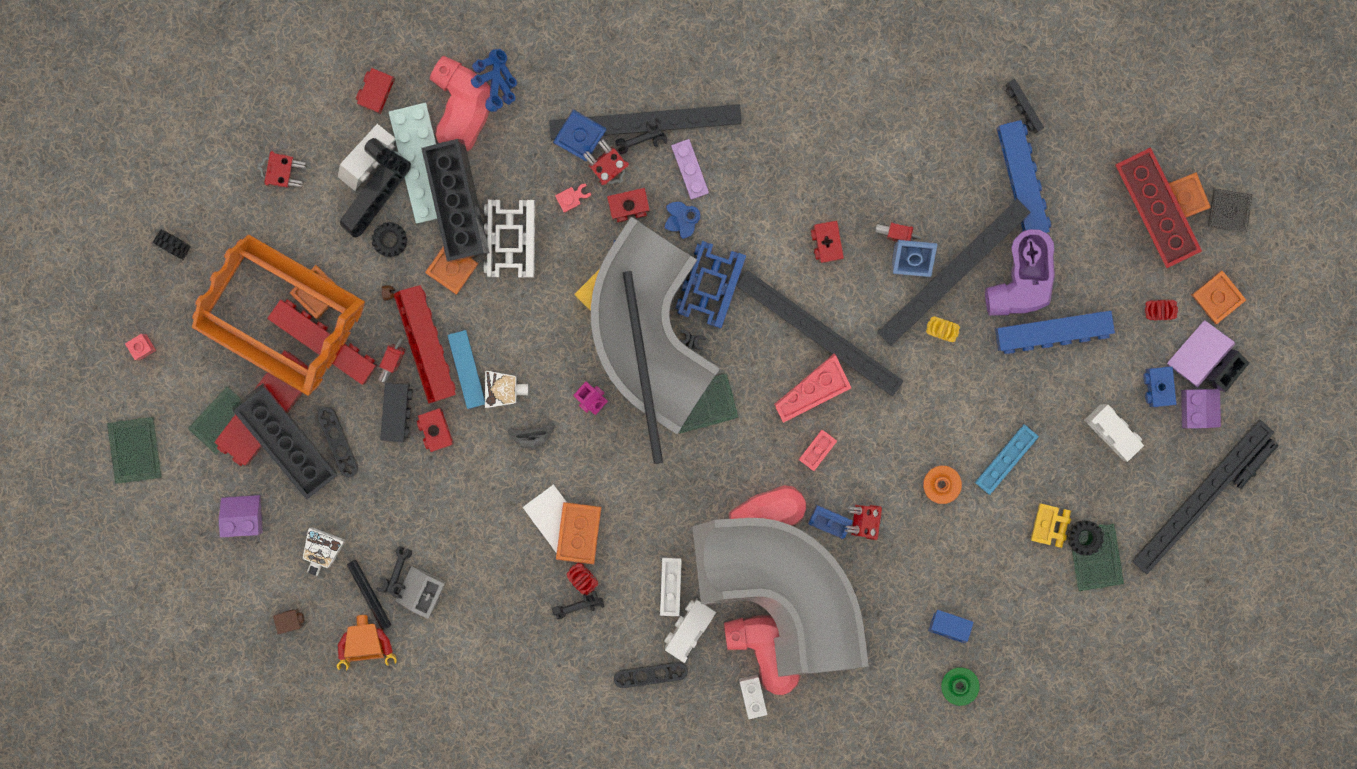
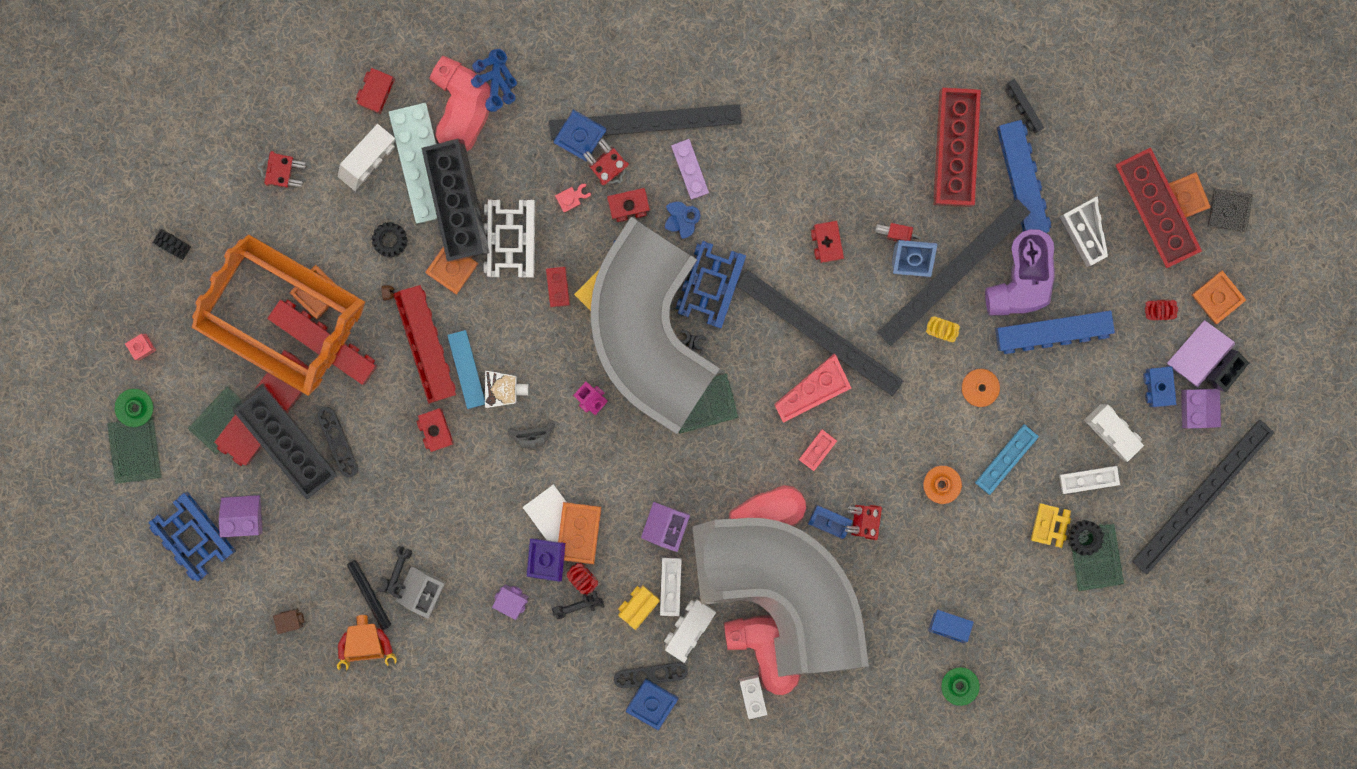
torso [303,527,346,576] -> none
black beam [340,138,411,238] -> none
red piece [378,338,406,382] -> none
black brick [380,383,413,442] -> none
black bar [615,118,667,154] -> none
black piece [622,271,663,464] -> none
black pin [1232,439,1279,490] -> none
none -> green dish [114,389,154,427]
none -> blue fence [148,492,236,582]
none -> medium lavender head [492,584,529,620]
none -> dark purple tile [526,538,566,581]
none -> red brick [546,267,570,308]
none -> yellow brick [618,585,660,630]
none -> blue tile [626,678,678,730]
none -> medium lavender slope [641,502,690,552]
none -> red brick [933,88,981,207]
none -> orange dish [962,369,1000,407]
none -> white wedge [1059,197,1108,267]
none -> white plate [1059,466,1120,494]

